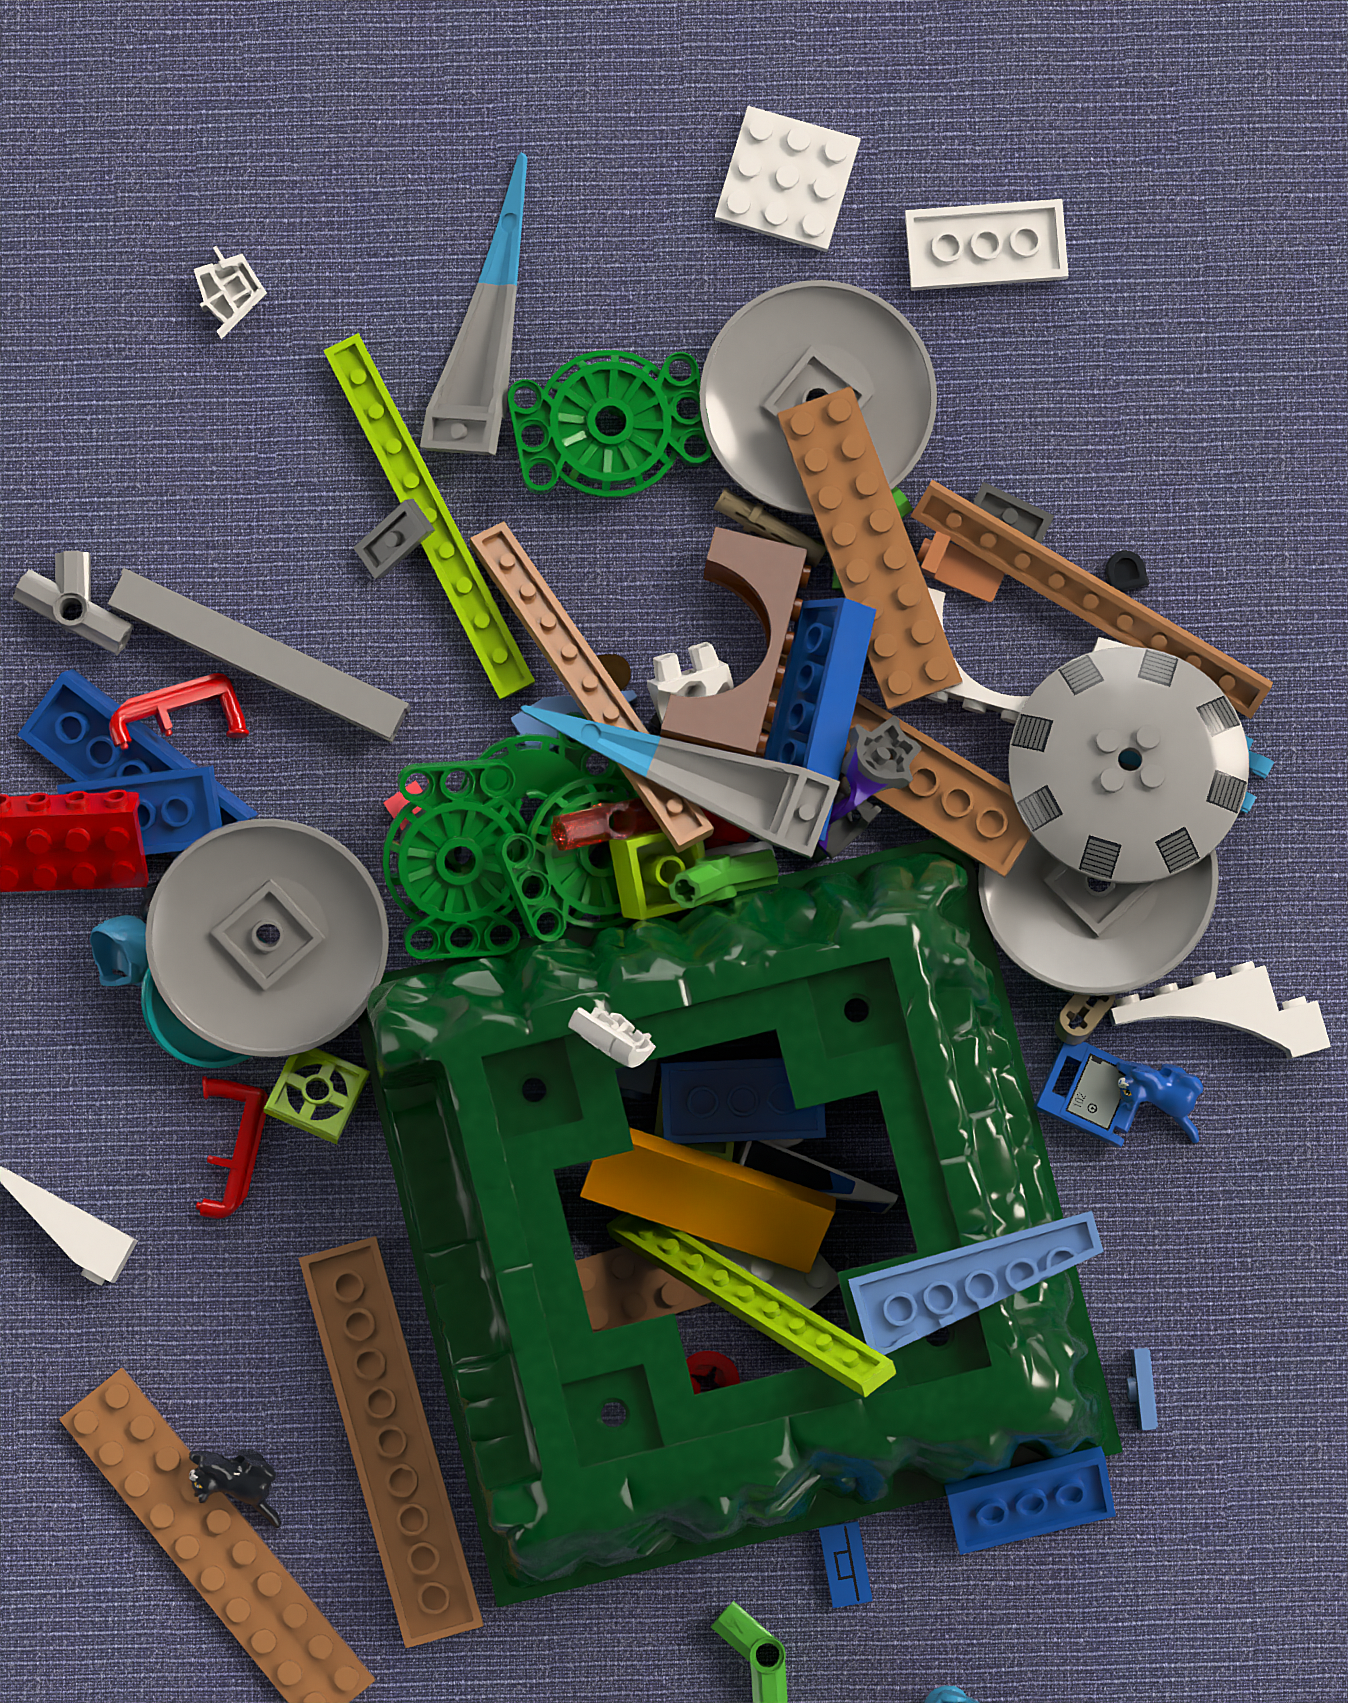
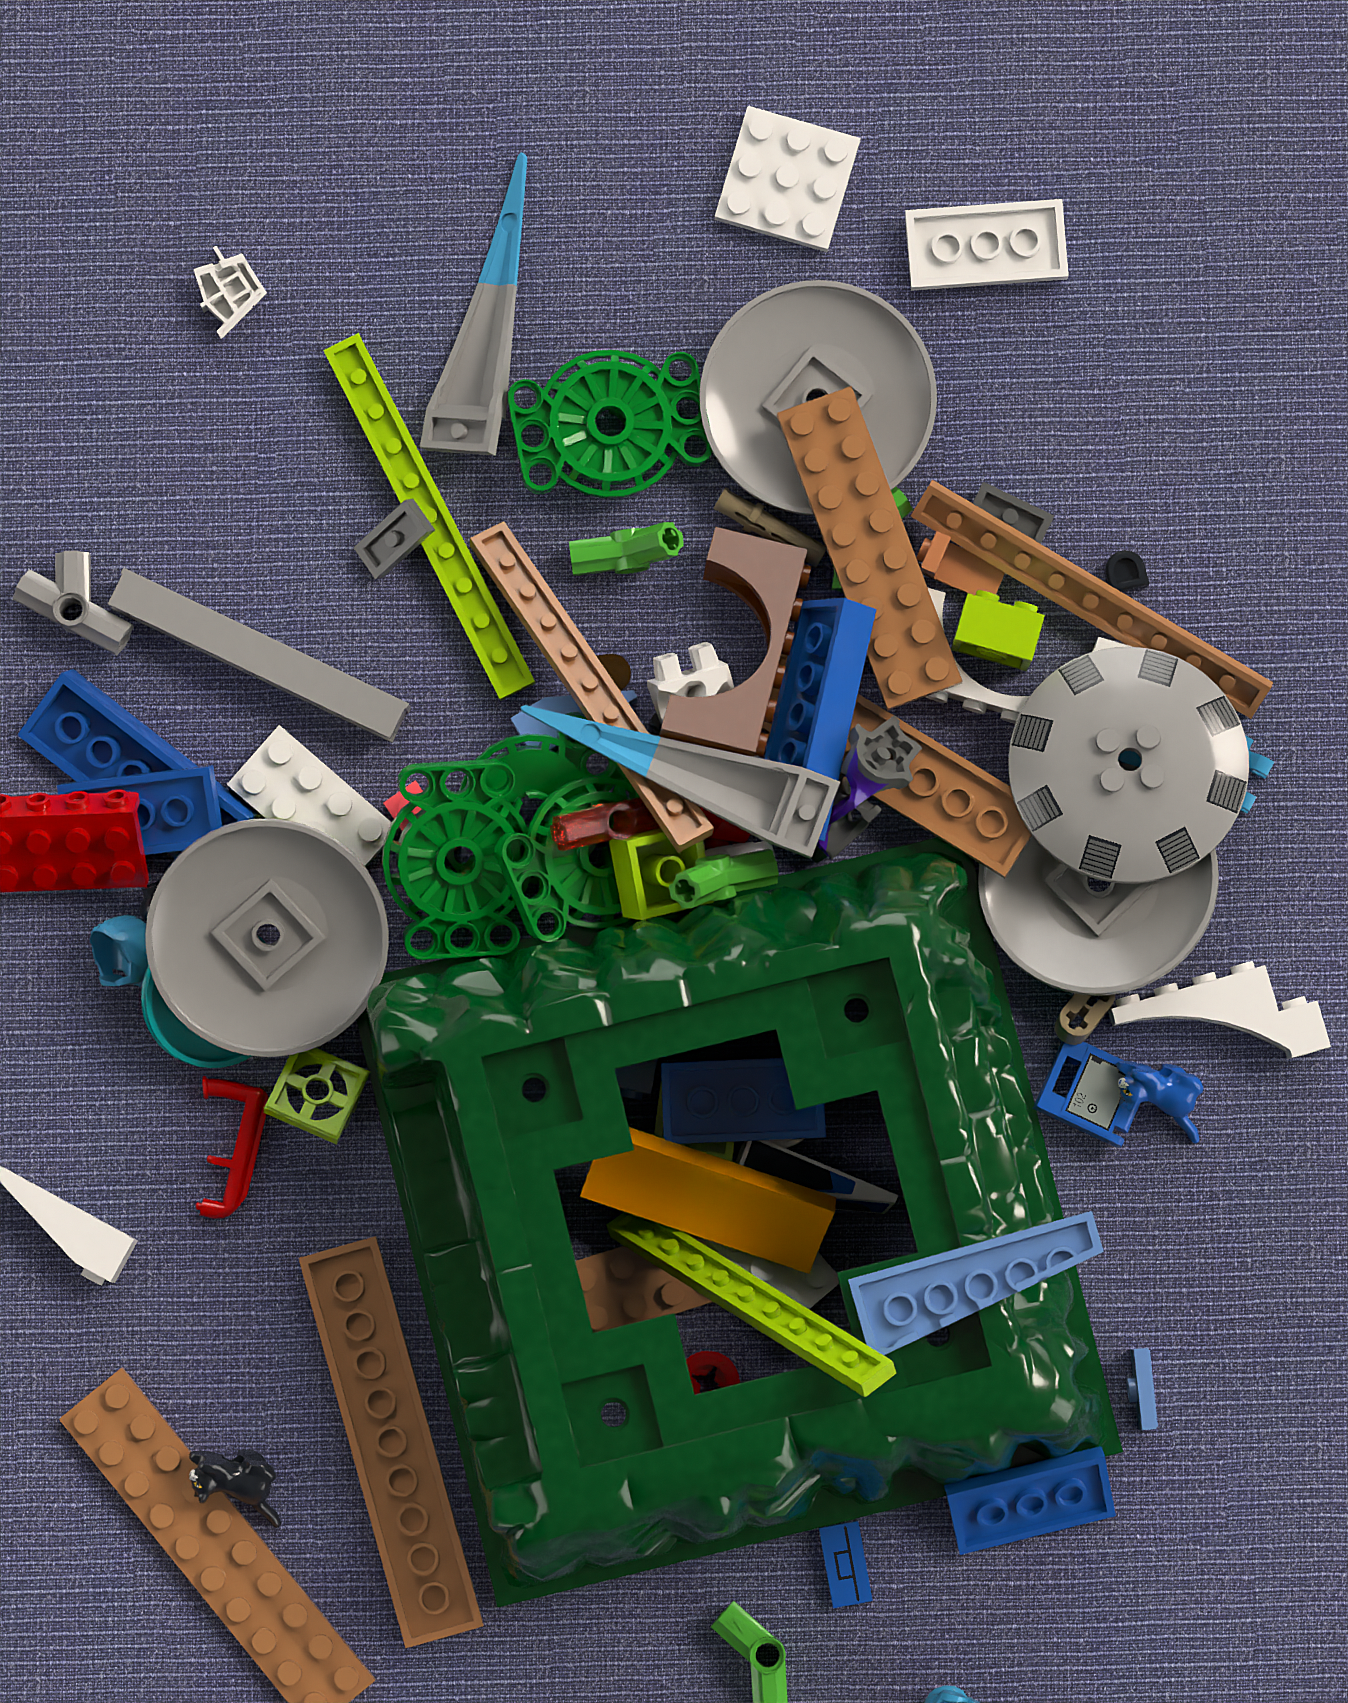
piece [109,673,250,750] -> none
white piece [568,1007,656,1068] -> none
none -> white plate [227,725,399,868]
none -> bright green piece [569,522,684,576]
none -> lime brick [951,590,1045,671]

